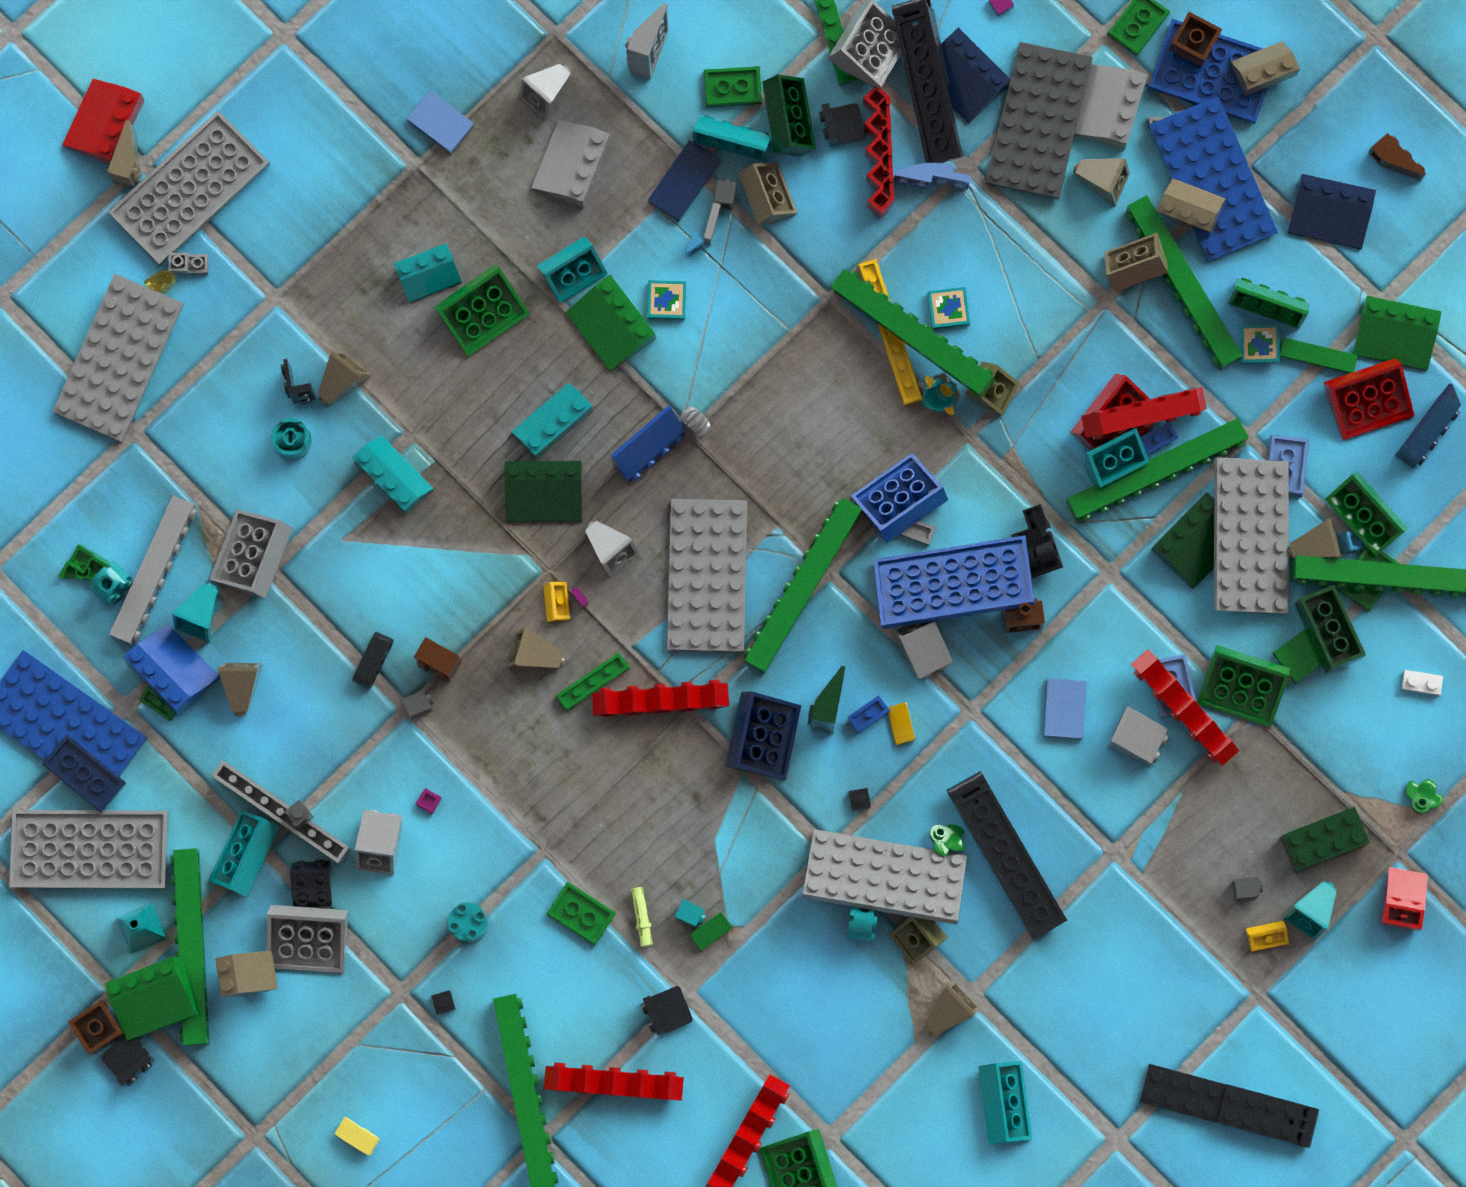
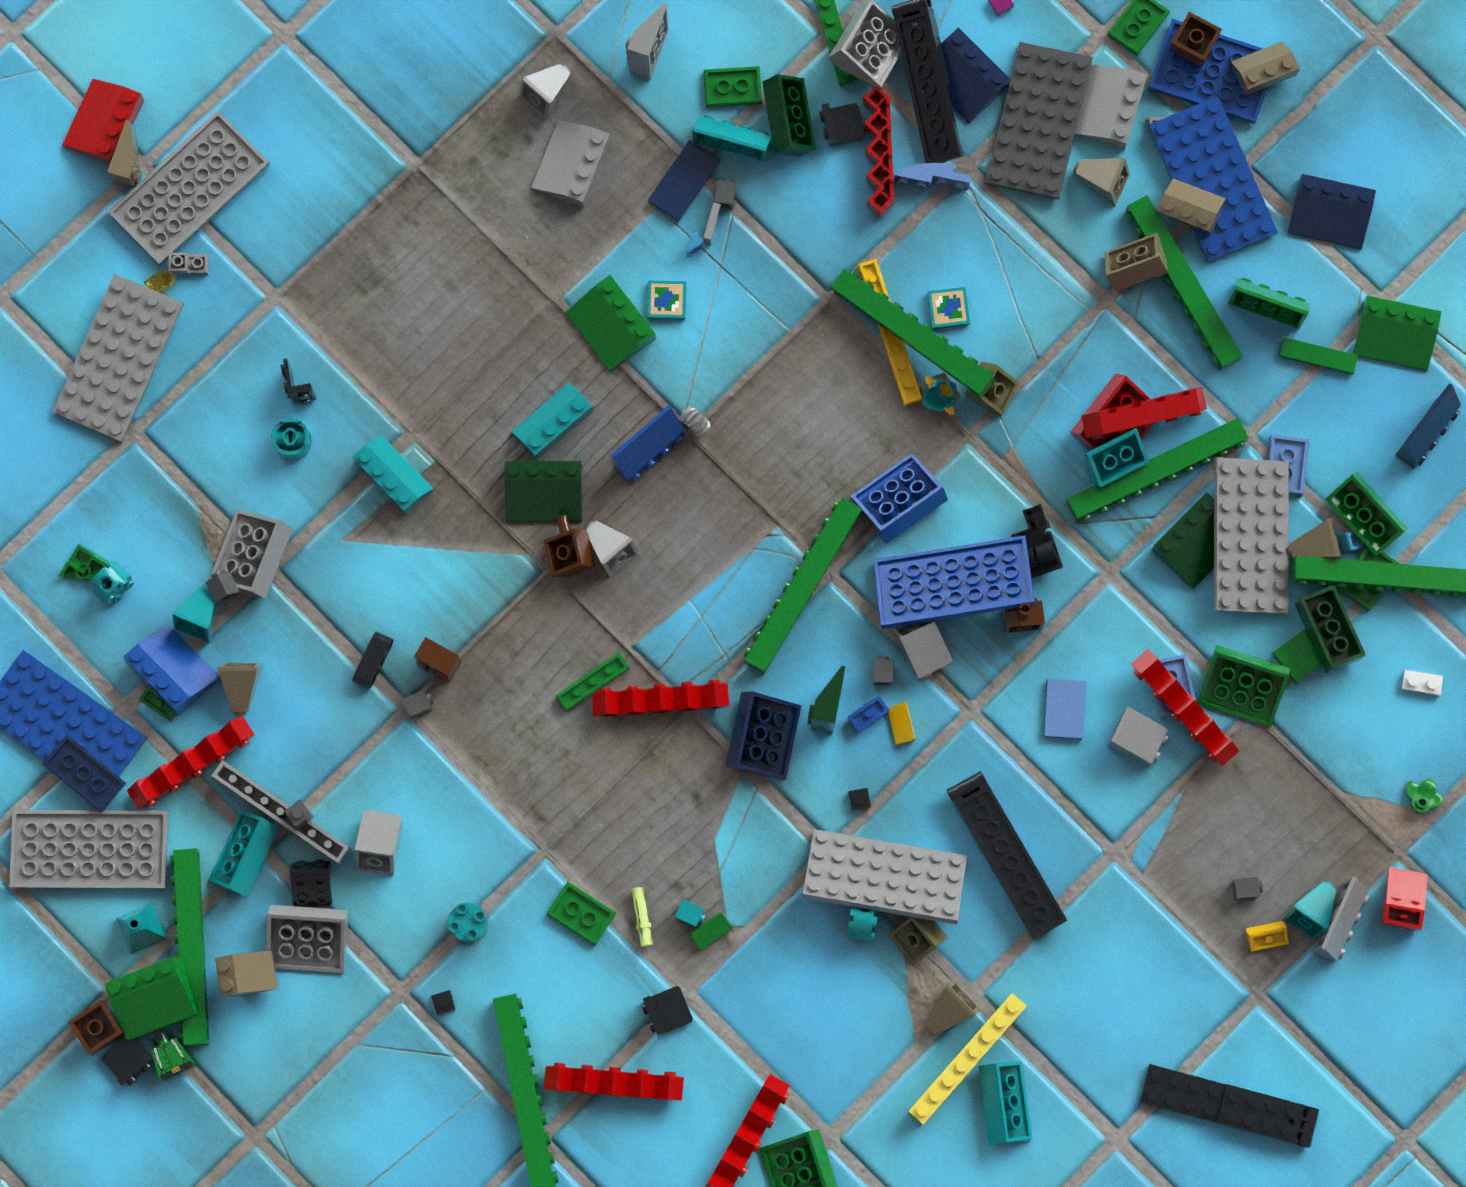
light grey brick [109,496,197,646] -> none
dark tan slope [318,351,372,406] -> none
light yellow slope [335,1117,380,1156] -> none
teal slope [394,243,462,303] -> none
medium blue tile [407,90,475,153] -> none
magenta tile [415,788,442,815] -> none
green slope [433,264,530,357] -> none
dark tan slope [507,628,565,669] -> none
teal slope [537,236,608,303] -> none
yellow slope [543,582,570,622] -> none
magenta tile [571,587,589,609] -> none
light grey plate [667,499,747,652] -> none
dark tan slope [738,162,797,225] -> none
light grey tile [899,521,936,546] -> none
green plate [929,824,964,857] -> none
blue plate [1140,422,1178,455] -> none
tile [1241,324,1280,364] -> none
dark green brick [1280,807,1370,873] -> none
red slope [1323,358,1415,440] -> none
reddish brown slope [1368,133,1426,181] -> none
none -> red brick [126,716,254,810]
none -> green torso [151,1031,196,1081]
none -> dark grey brick [205,571,240,603]
none -> reddish brown brick [543,515,595,578]
none -> dark grey brick [873,656,893,685]
none -> light yellow brick [908,993,1027,1125]
none -> light grey slope [1313,876,1369,962]

